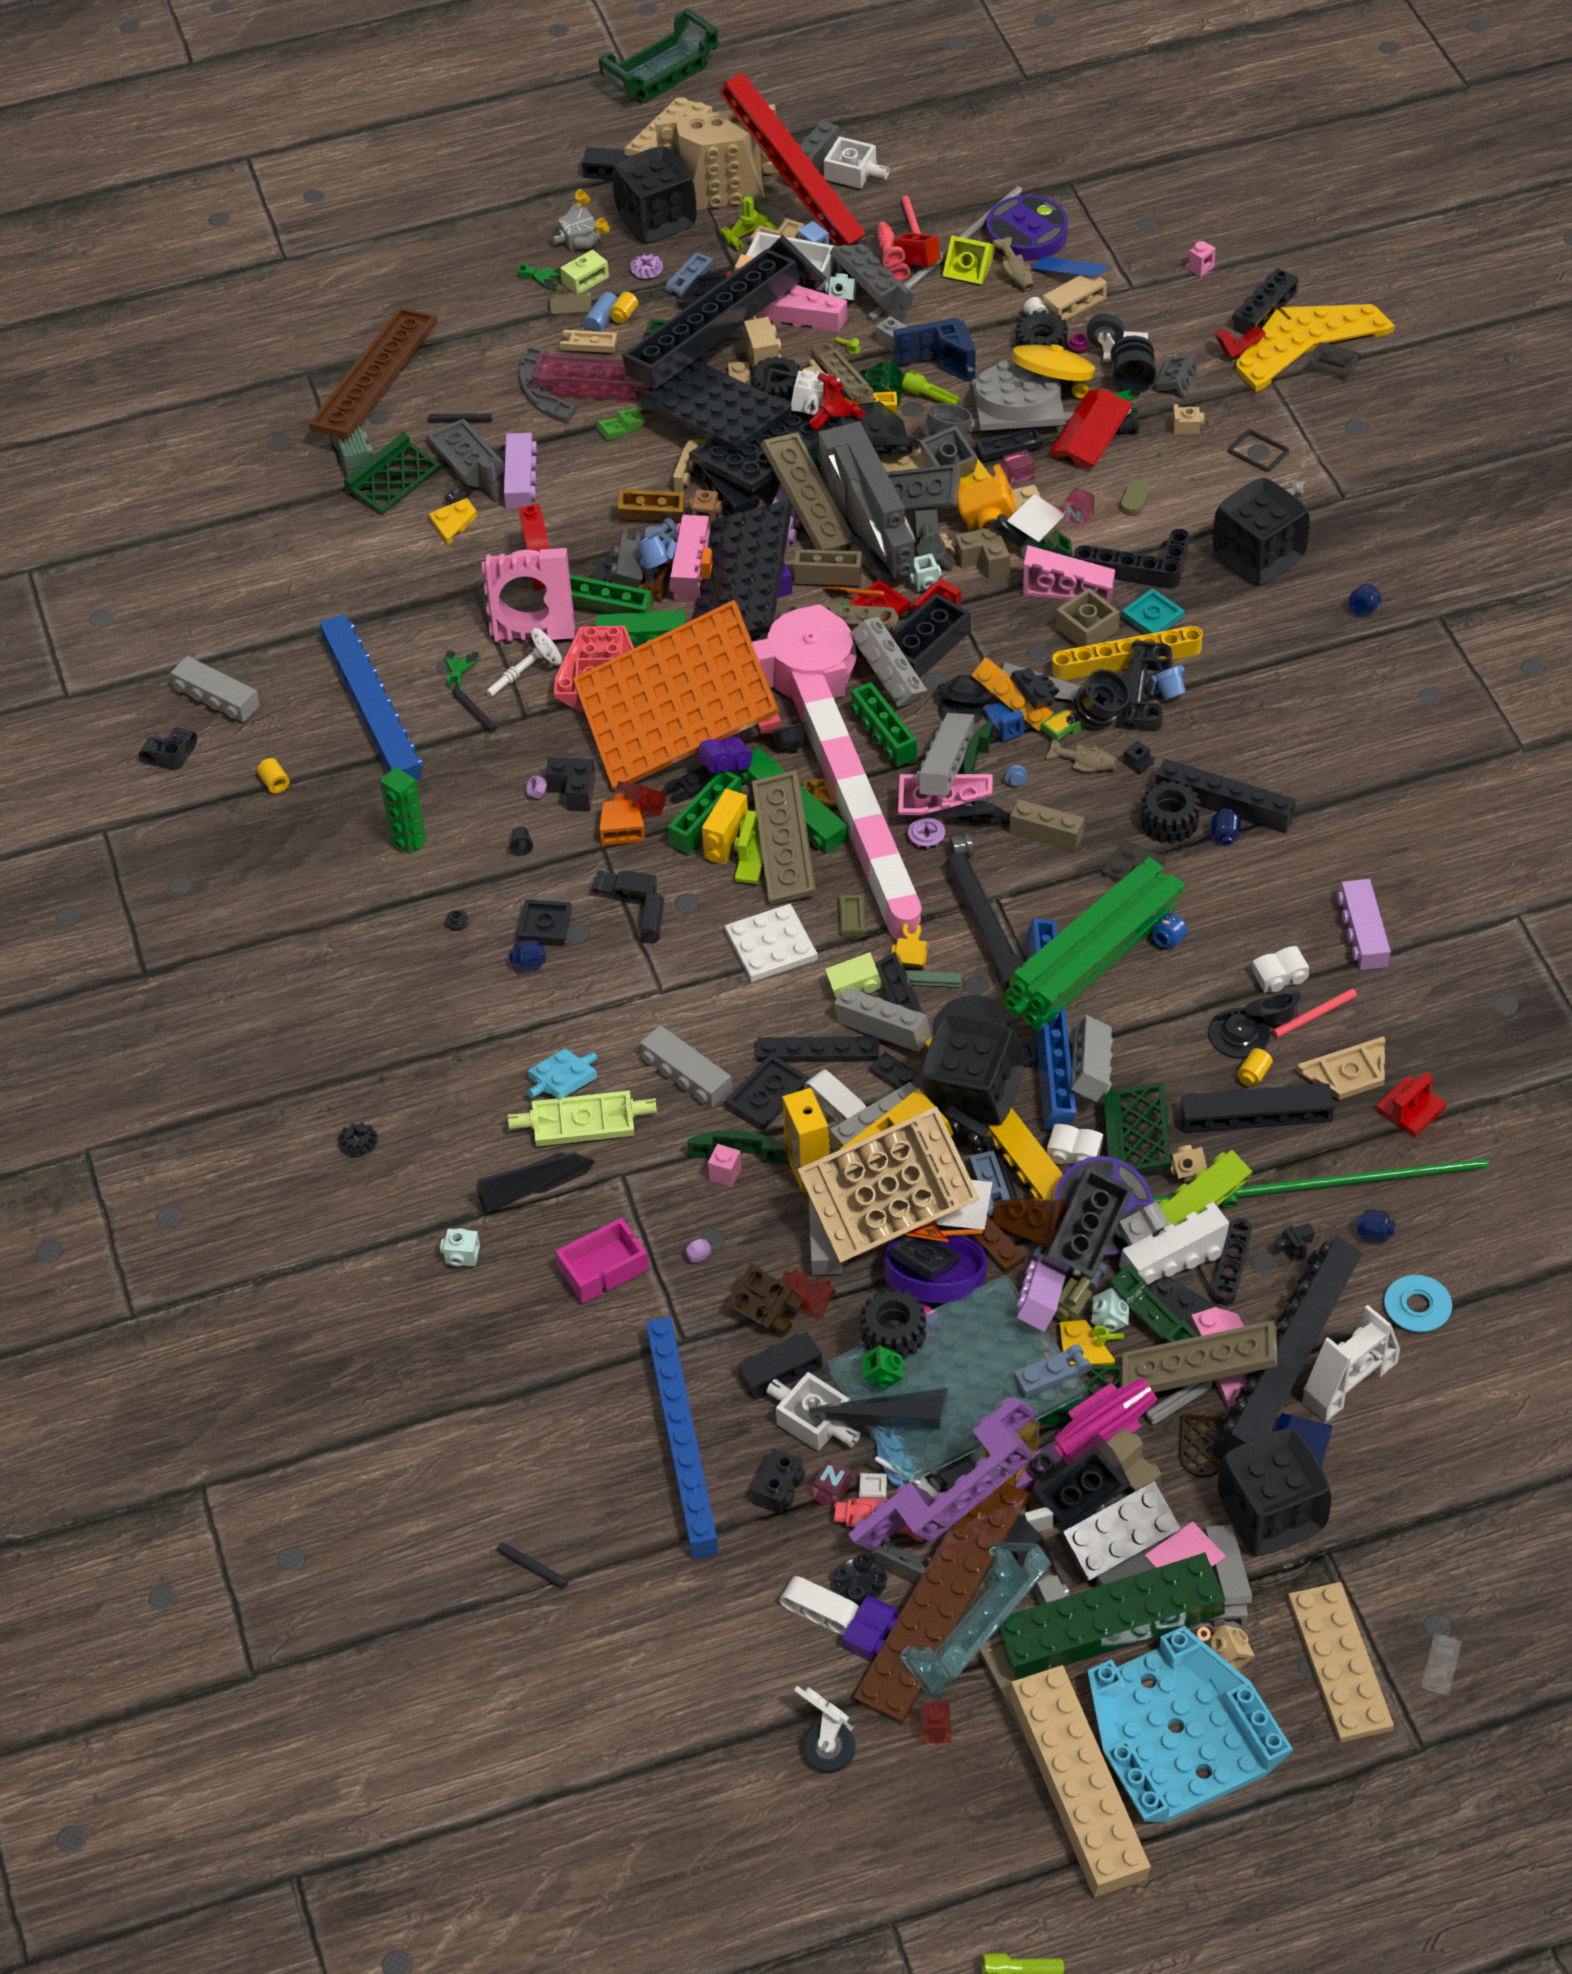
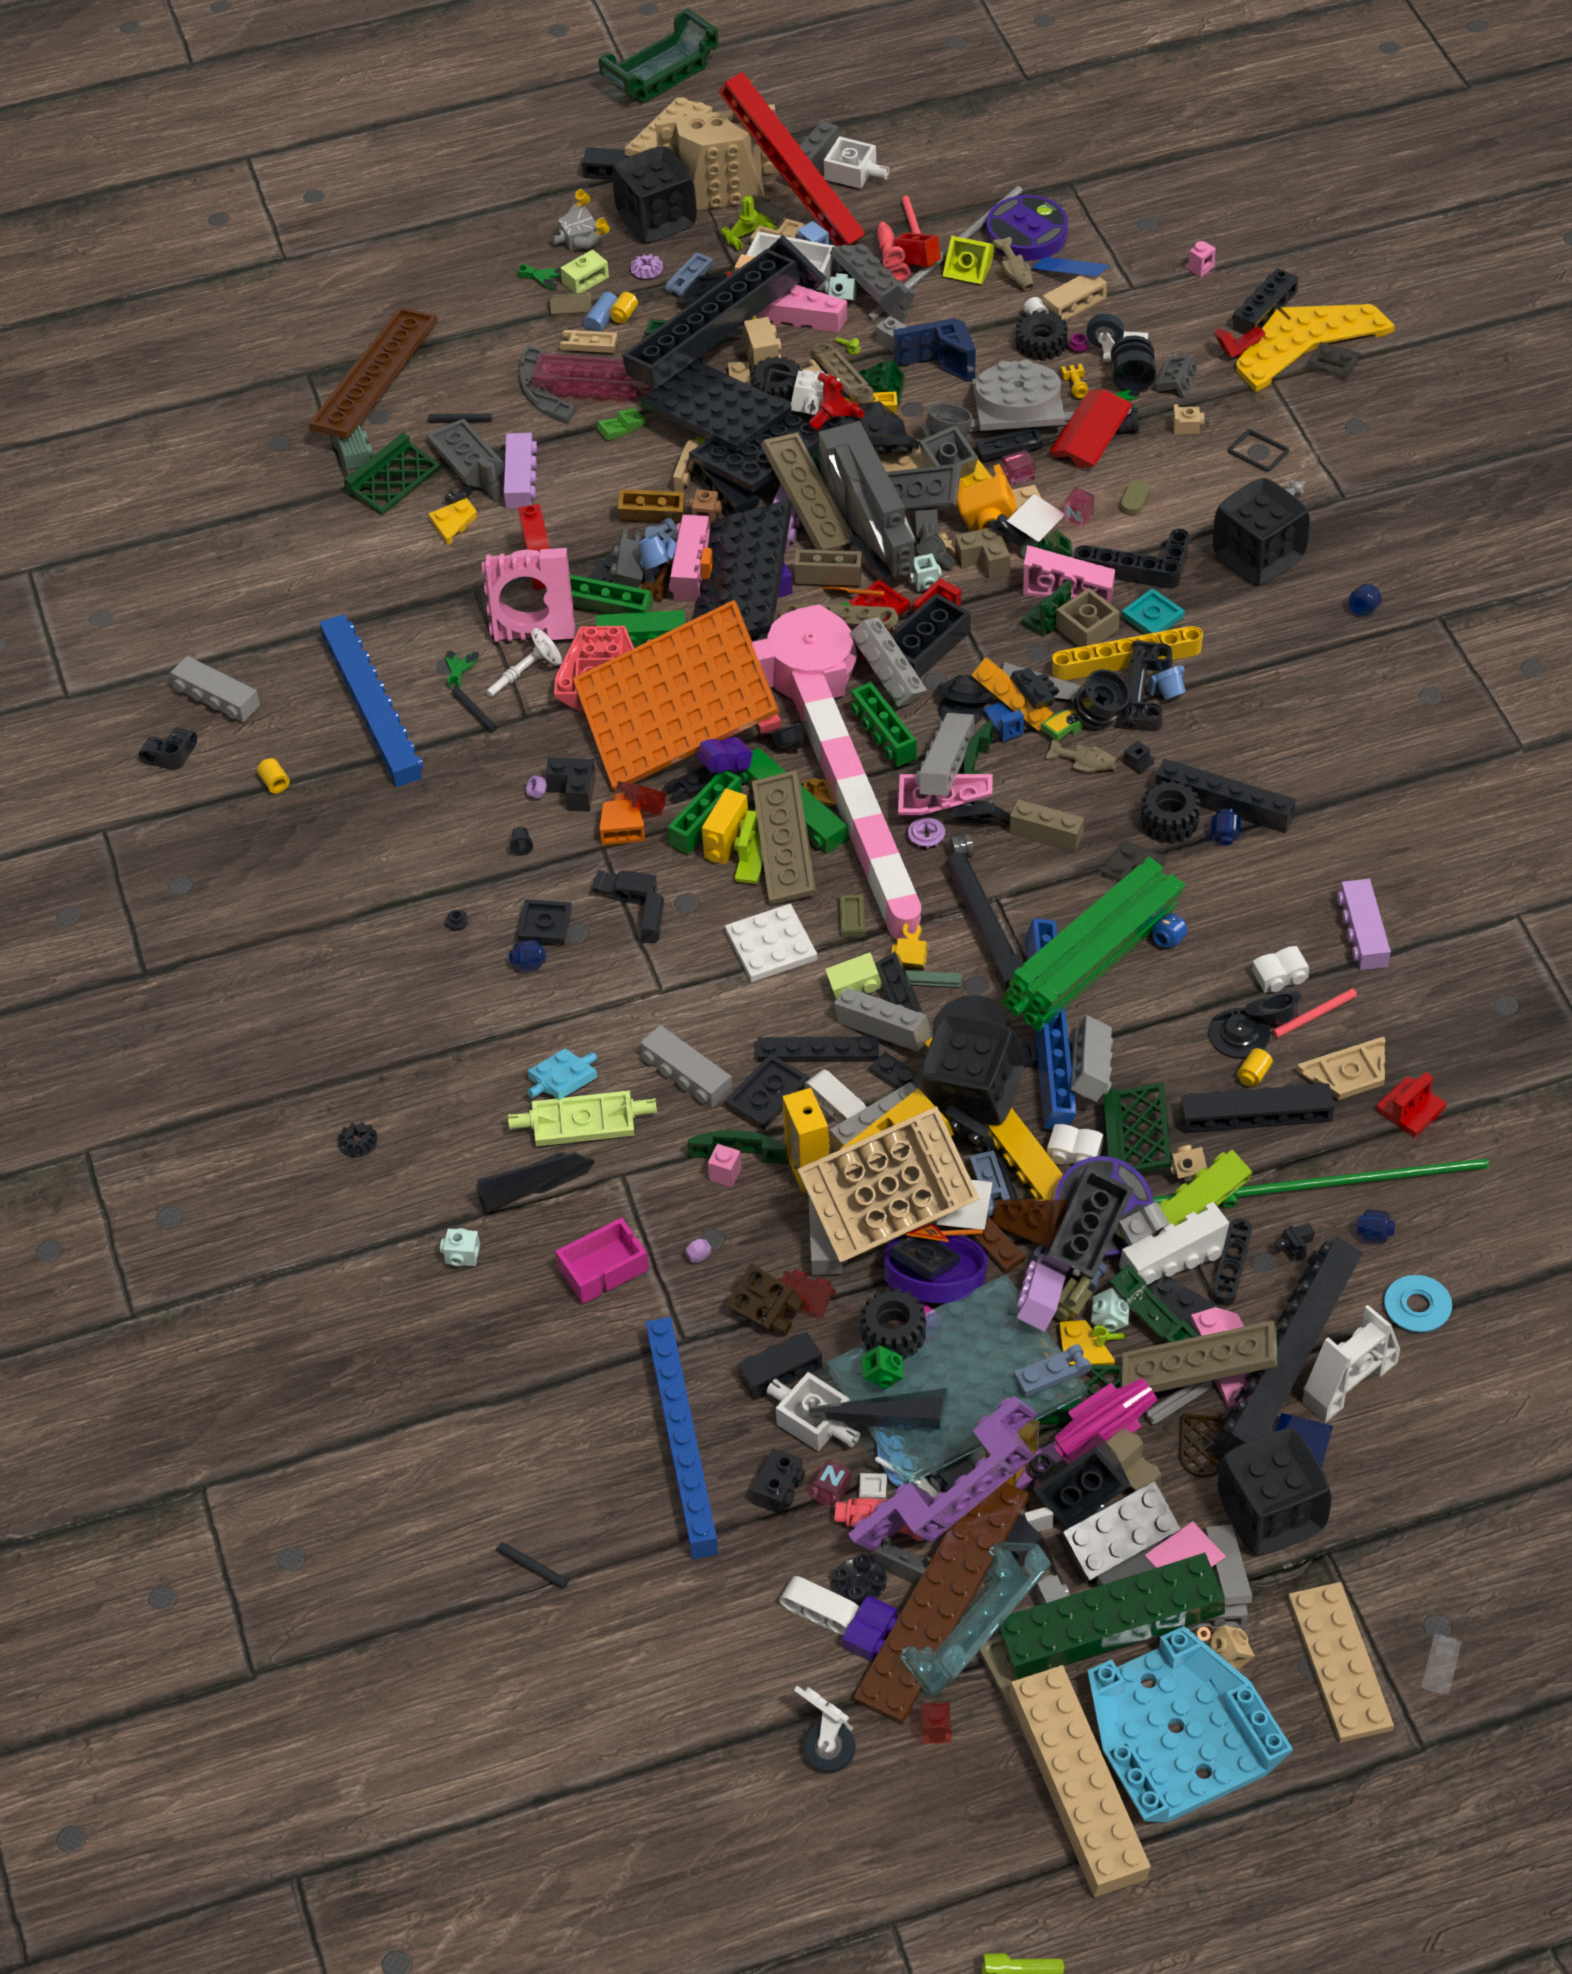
green brick [380,767,427,855] -> none
lime piece [902,370,960,405] -> none
medium blue plate [1005,765,1028,787] -> none
yellow dish [1011,345,1095,381] -> none
none -> dark green bracket [1022,580,1072,637]

